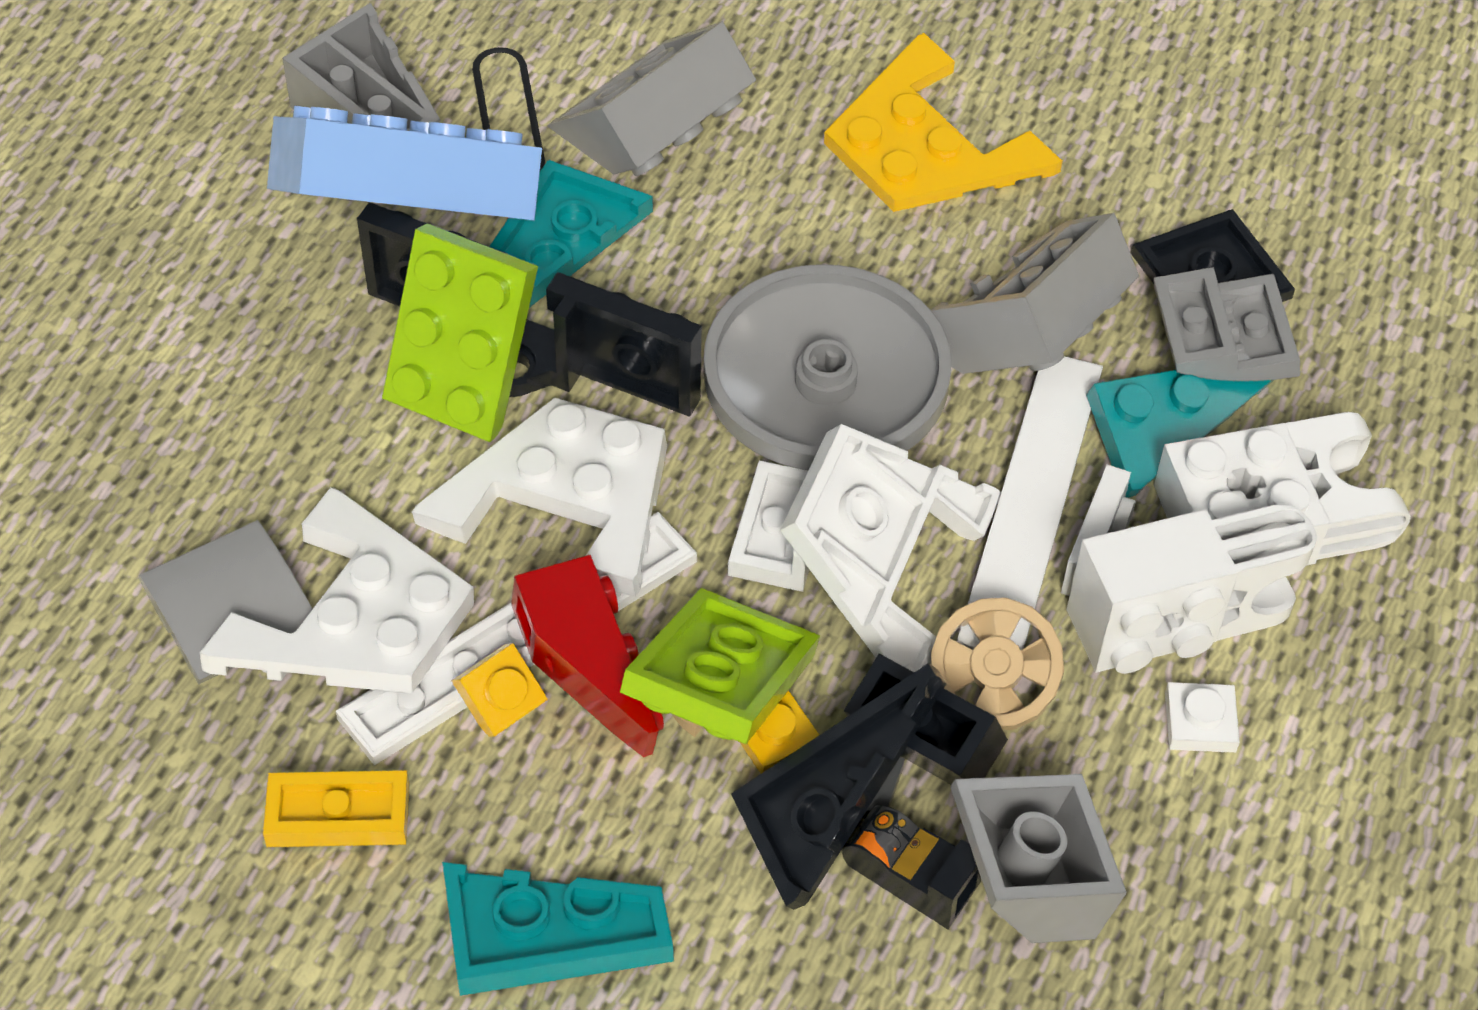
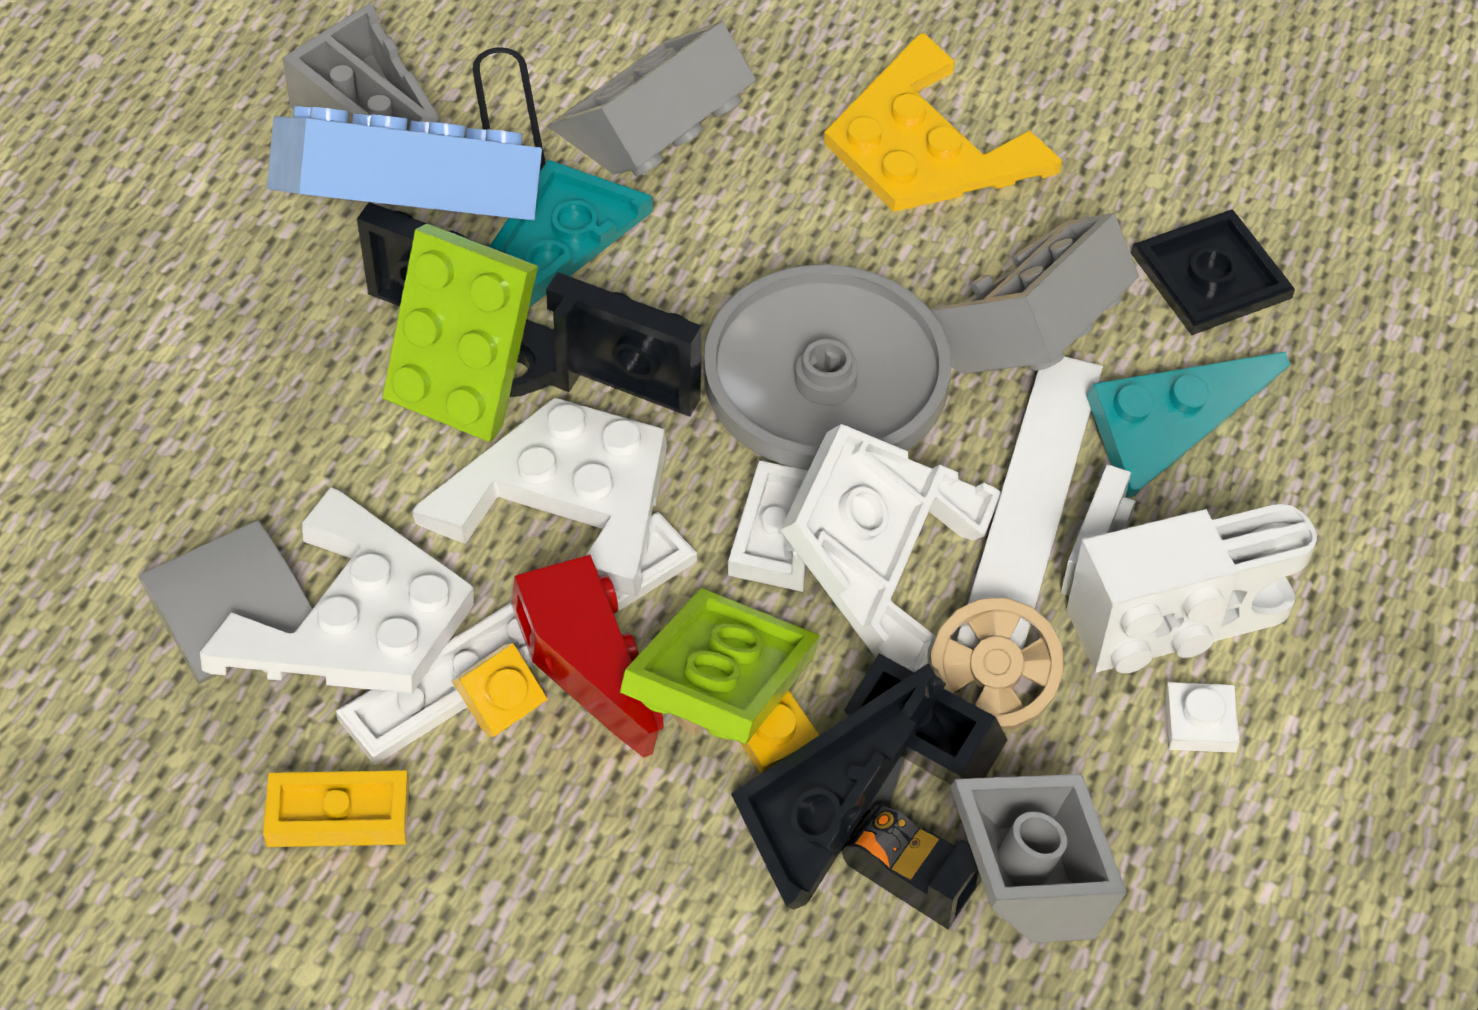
teal wing [442,862,674,996] -> none
light grey slope [1154,267,1300,381] -> none
white brick [1154,412,1411,565] -> none

